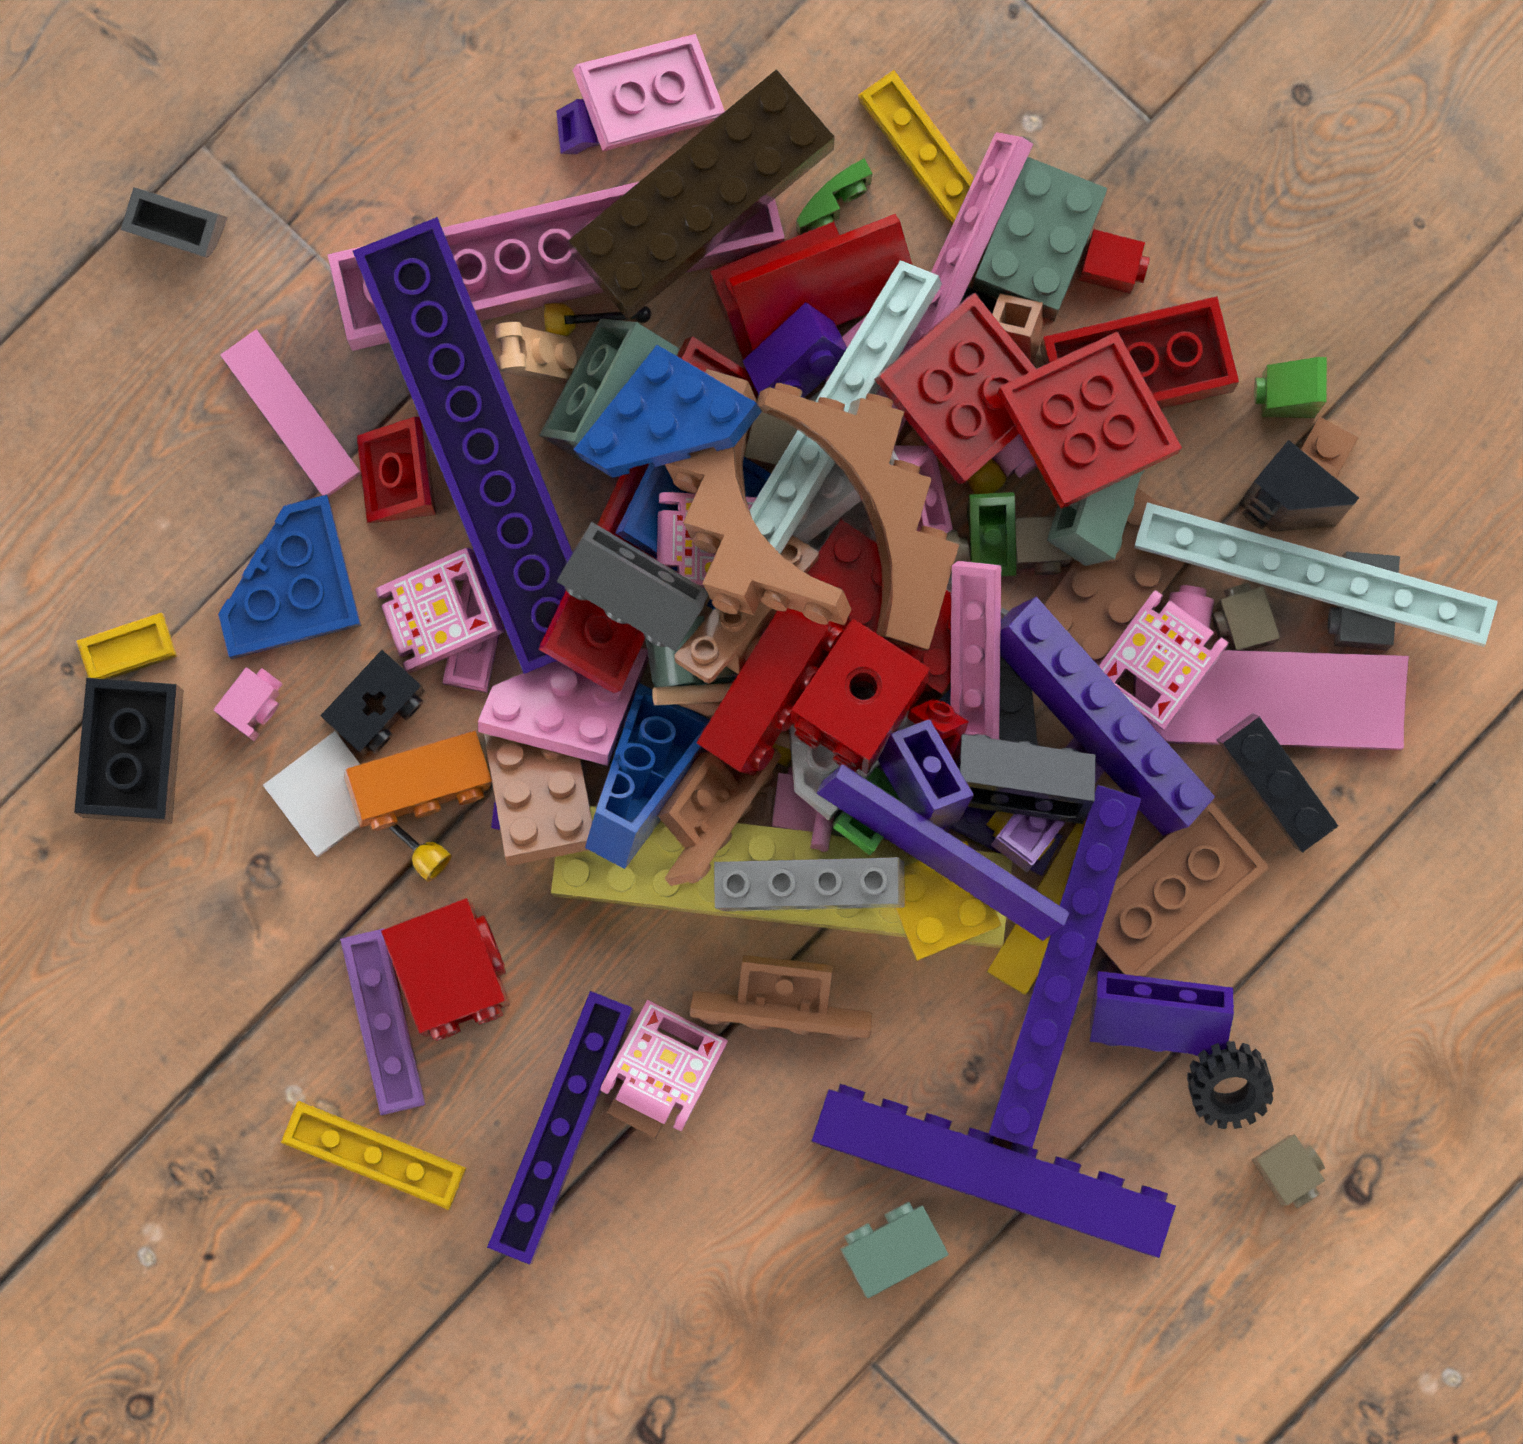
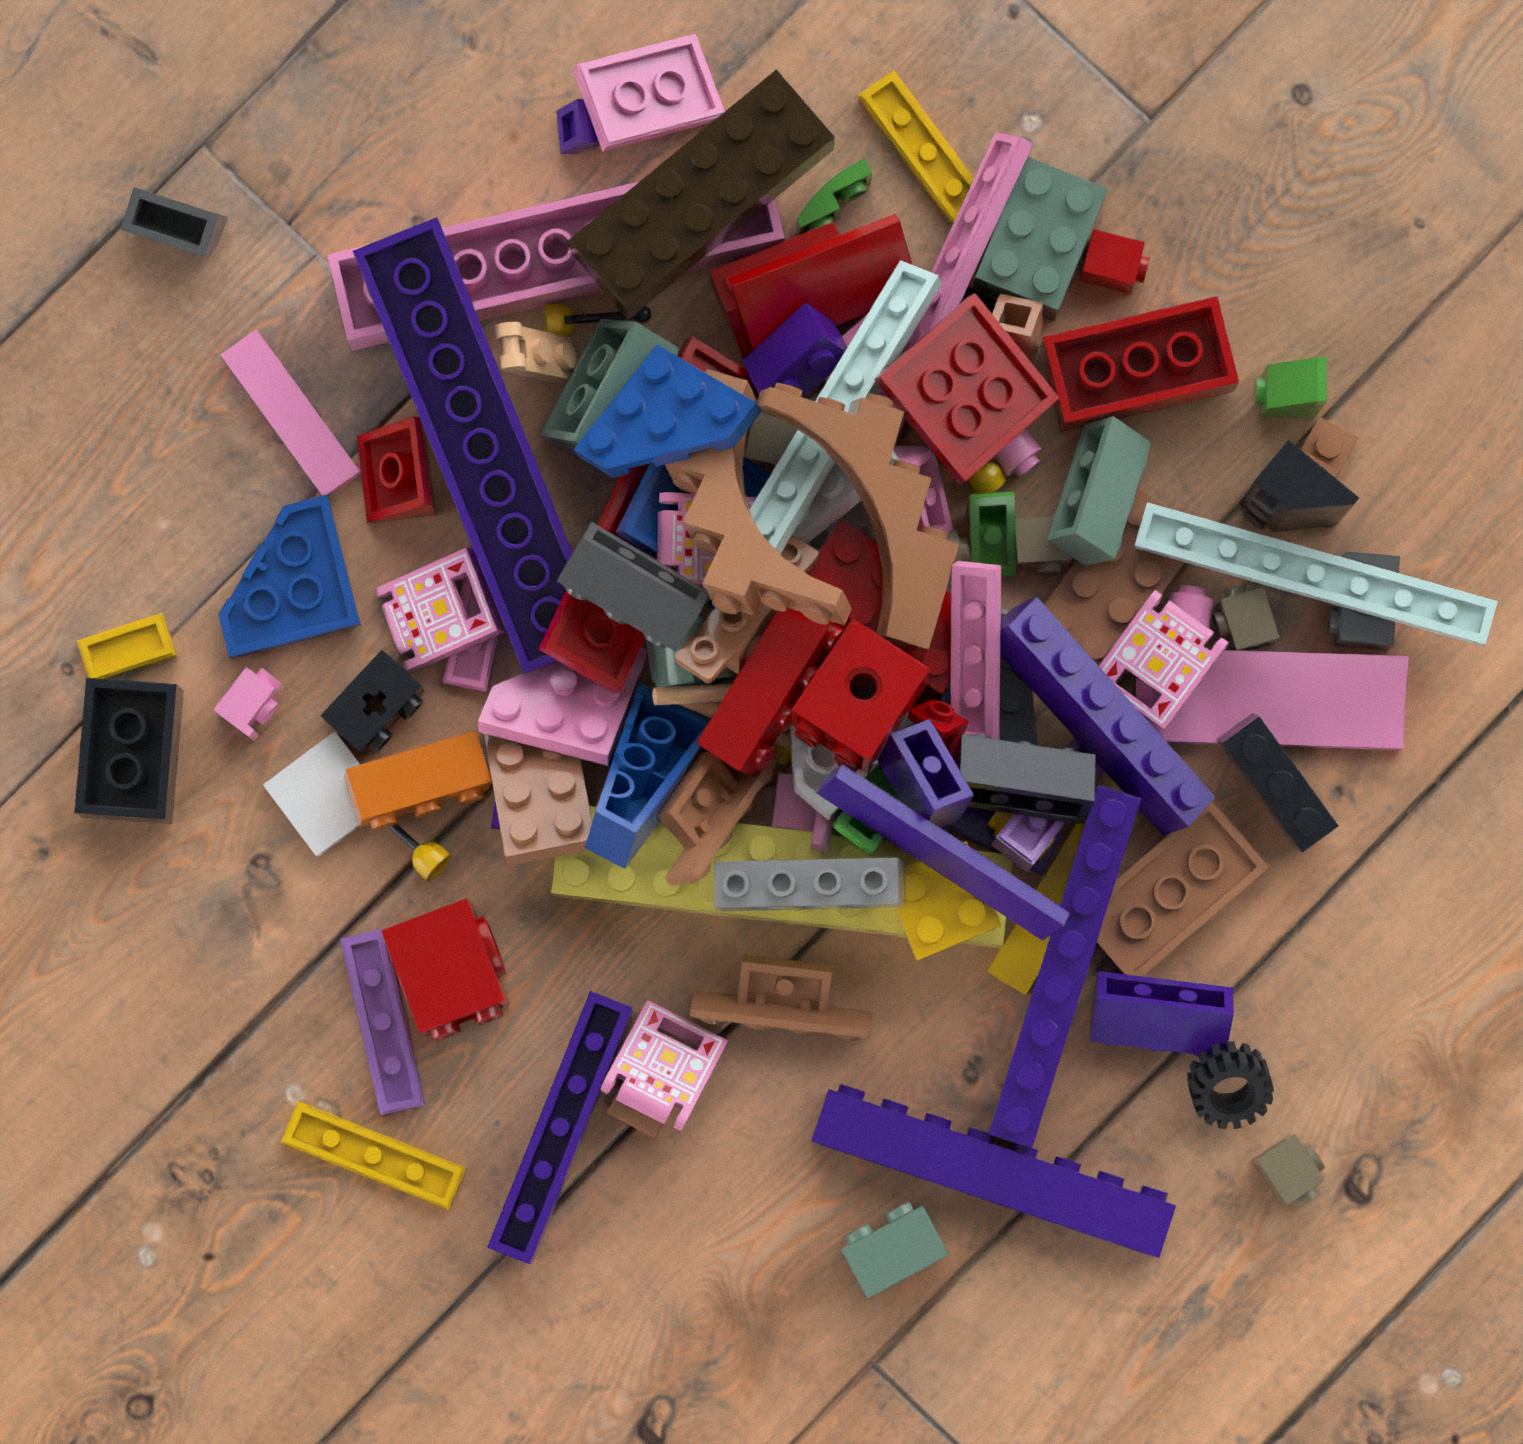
red plate [997,332,1182,509] -> none

